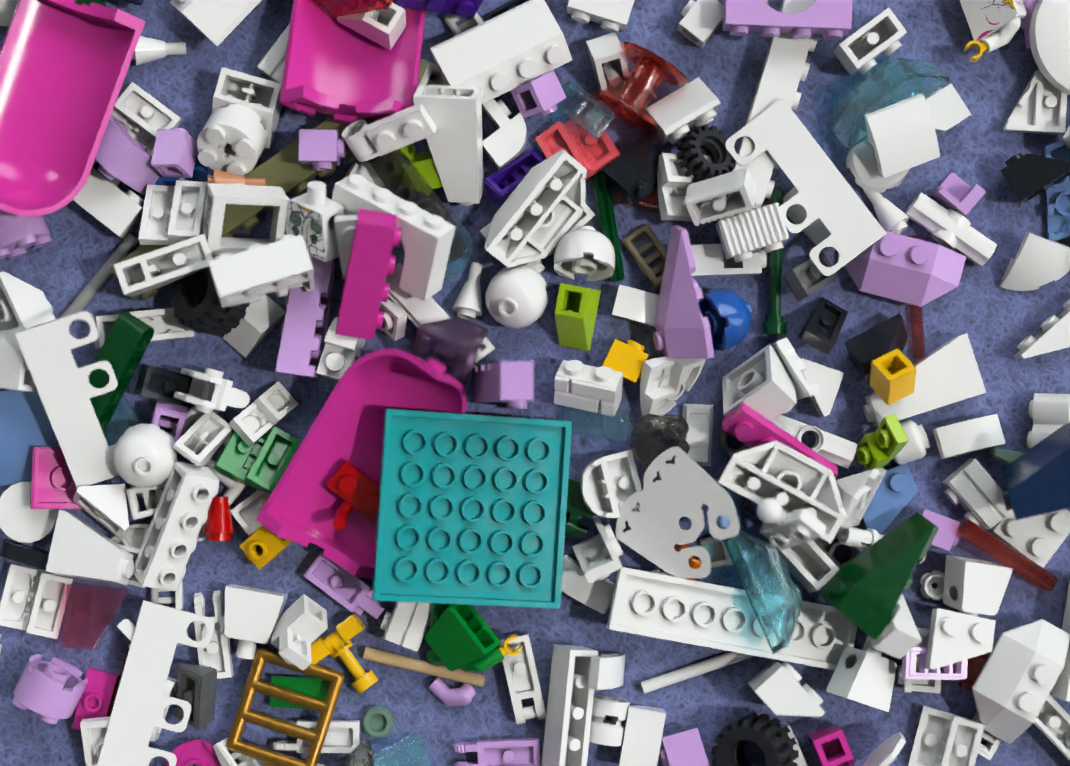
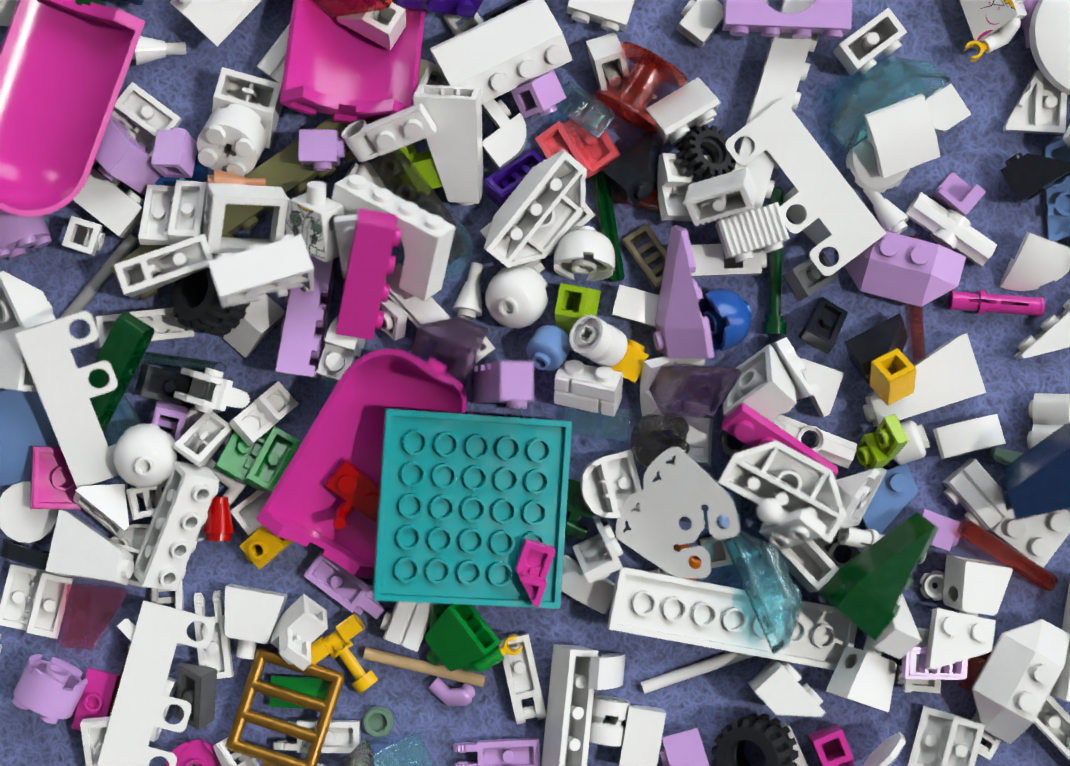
none -> white brick [62,216,105,256]
none -> piece [140,352,226,372]
none -> dark pink slope [515,538,556,608]
none -> medium blue head [526,325,572,371]
none -> white wheel [569,315,628,367]
none -> clear purple slope [649,364,741,419]
none -> dark pink pin [948,290,1045,317]

